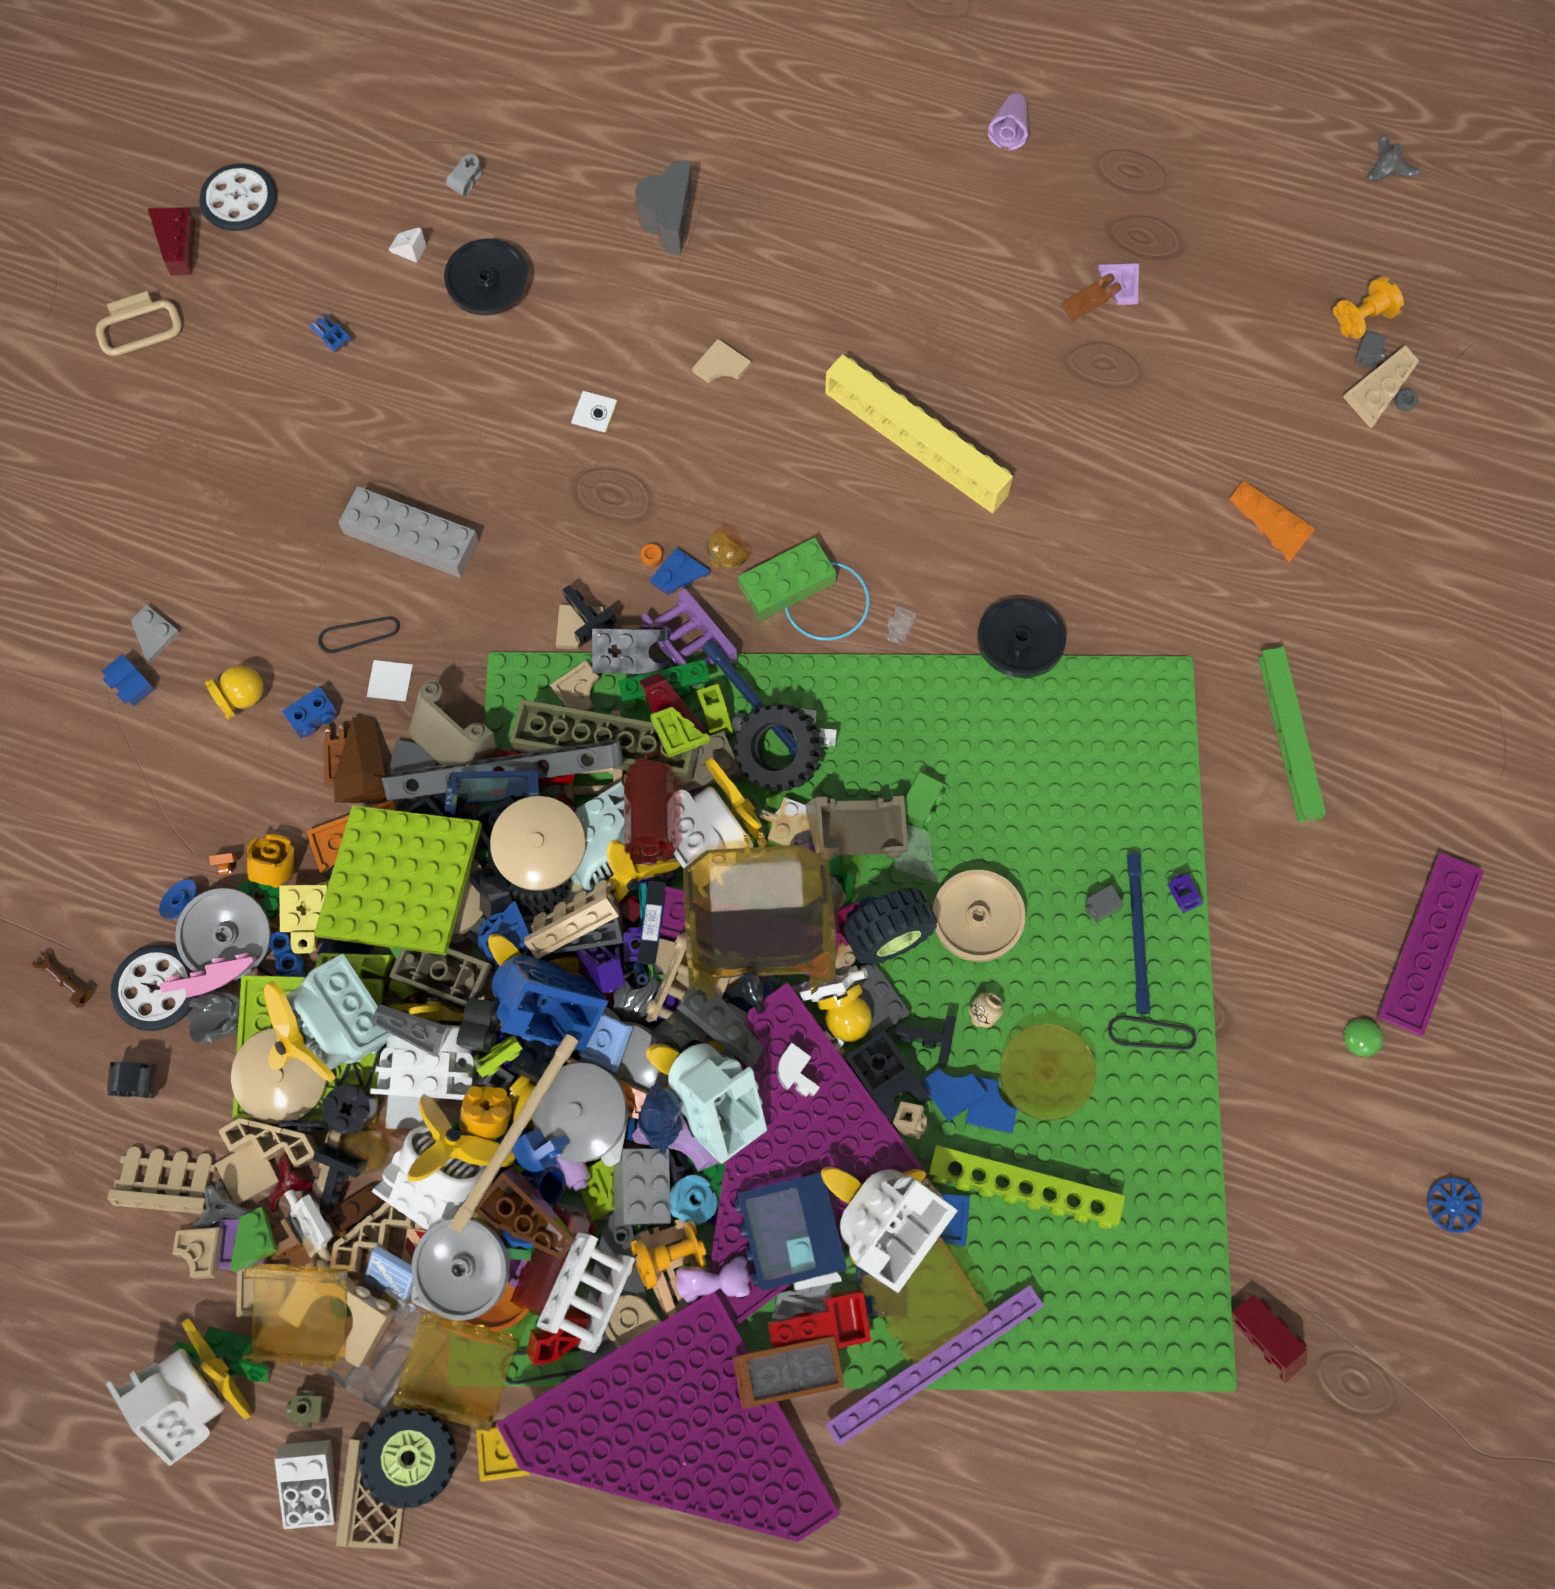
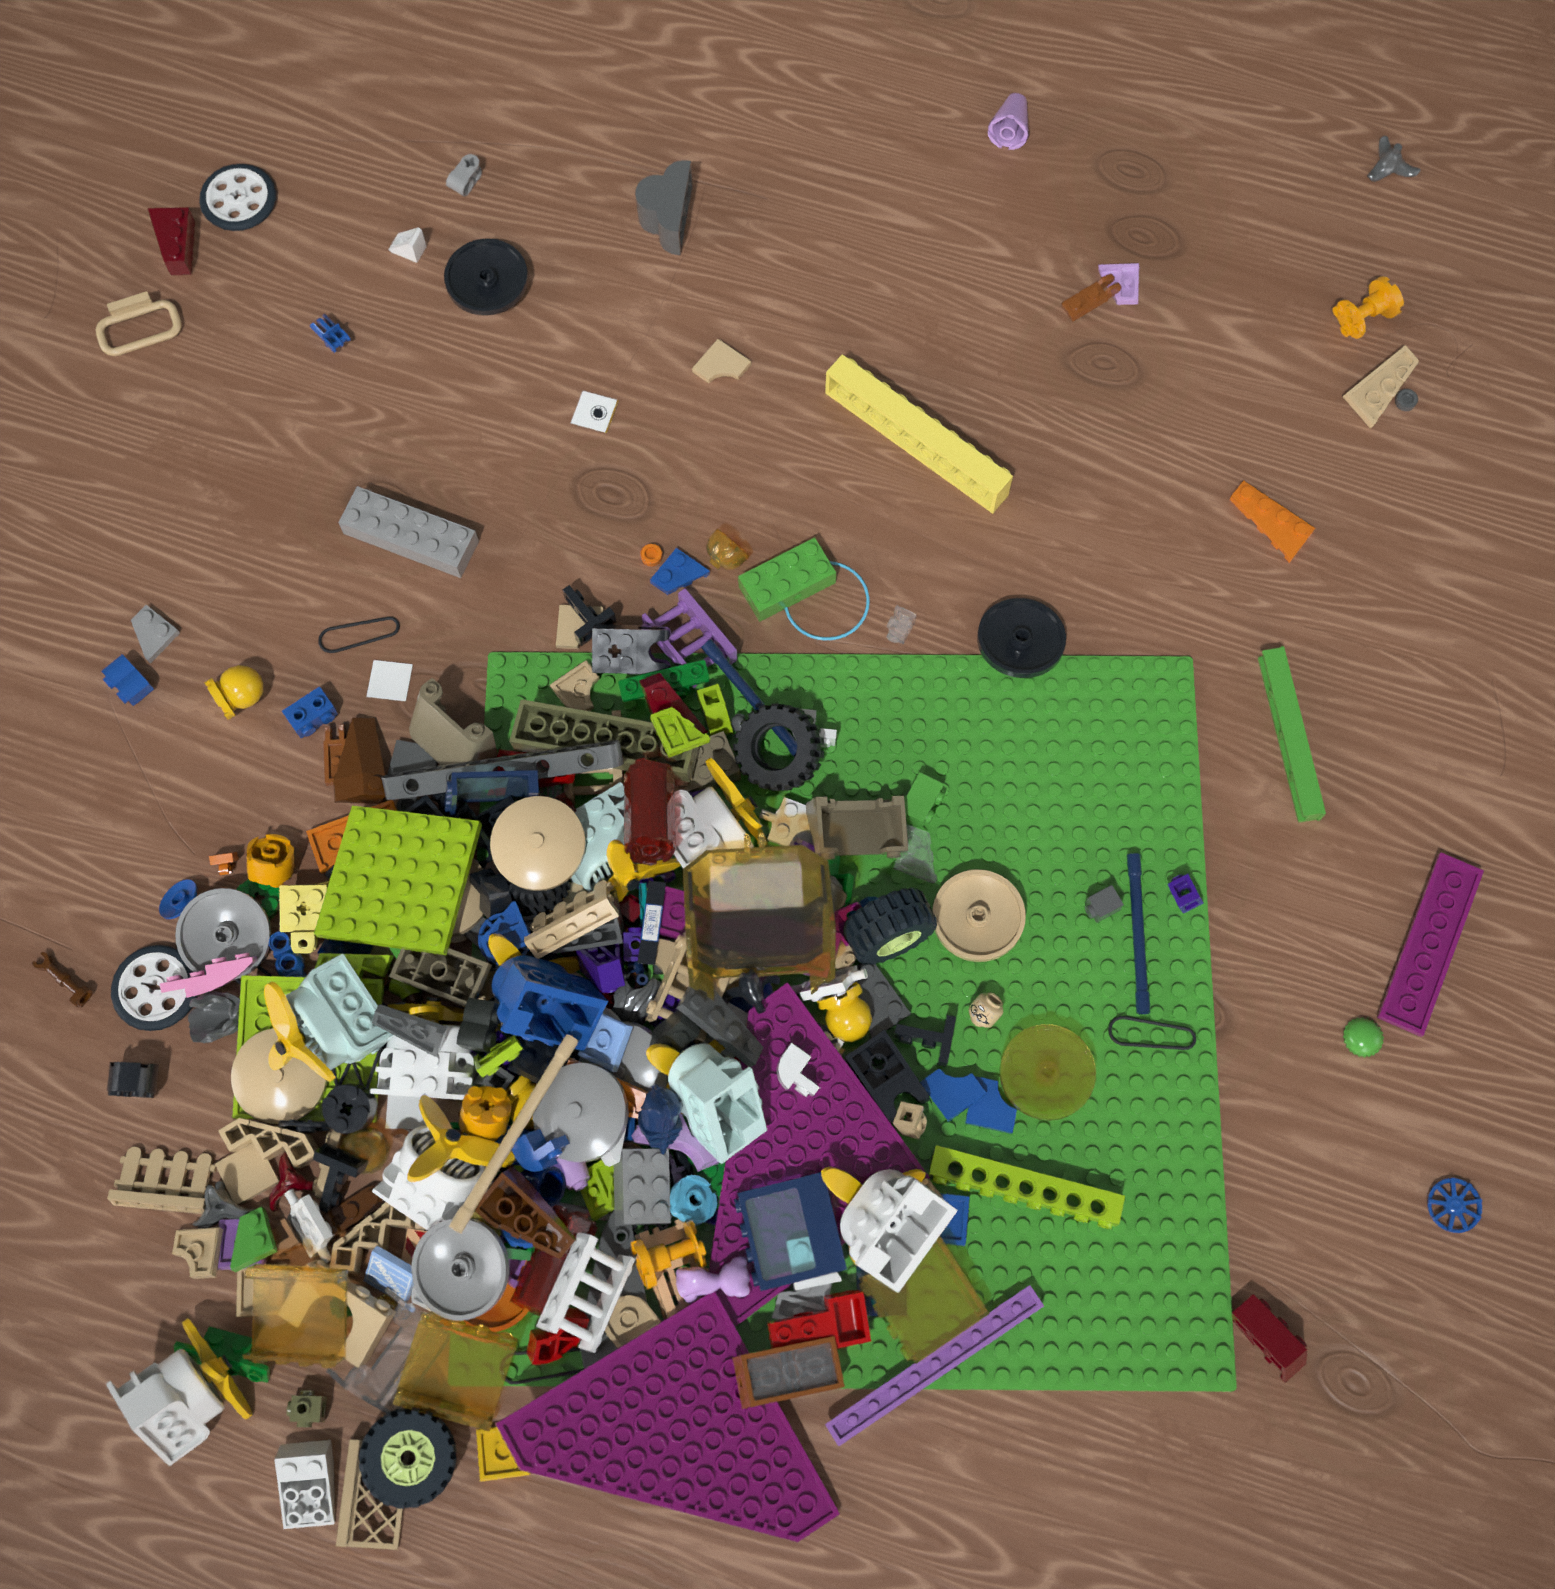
dark grey brick [1354,331,1387,369] -> none

